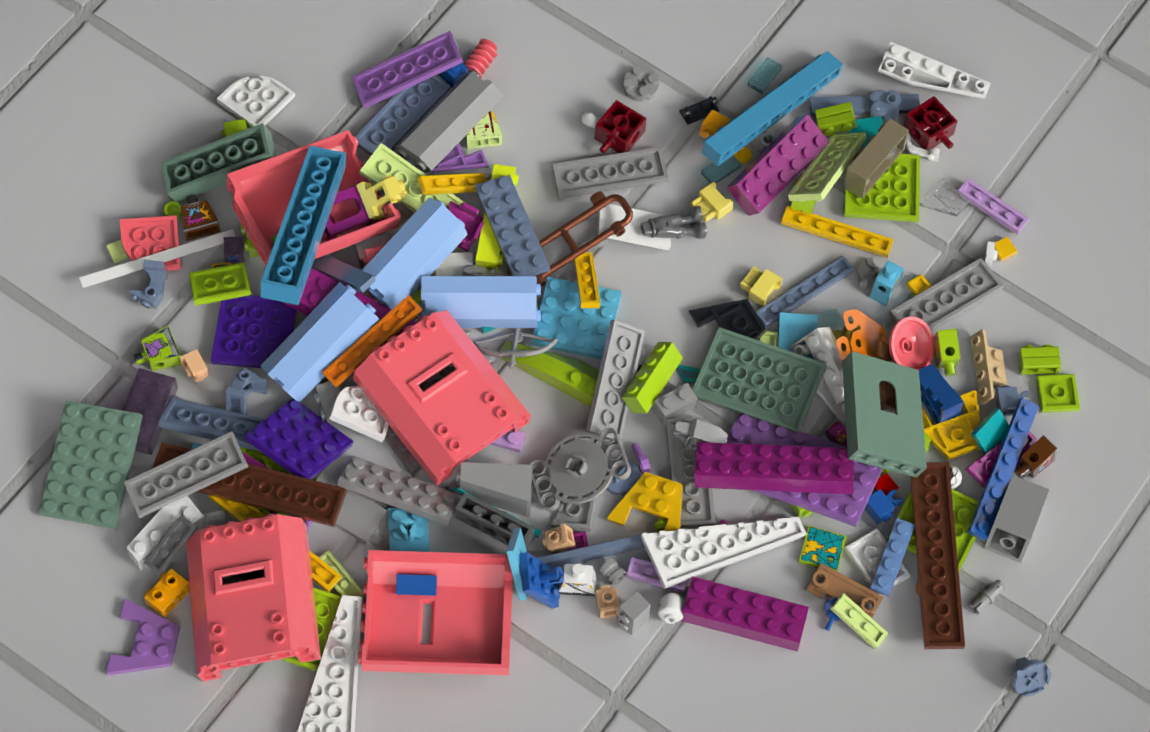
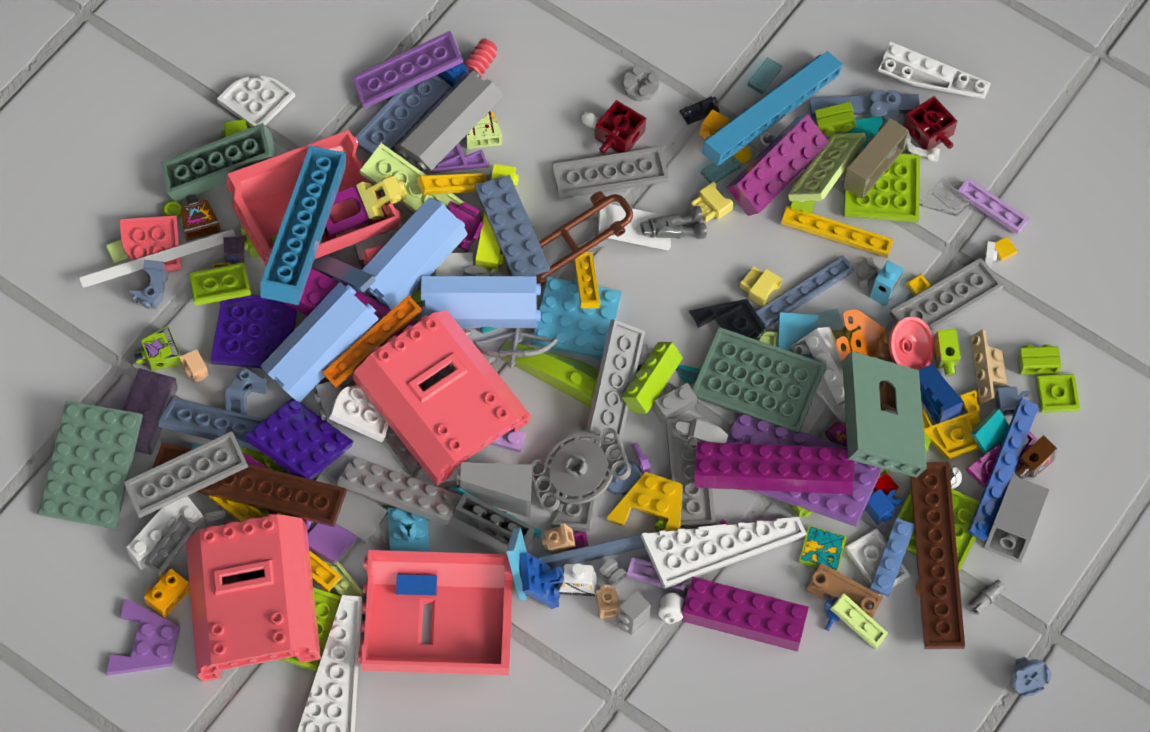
none -> medium lavender tile [308,523,357,565]

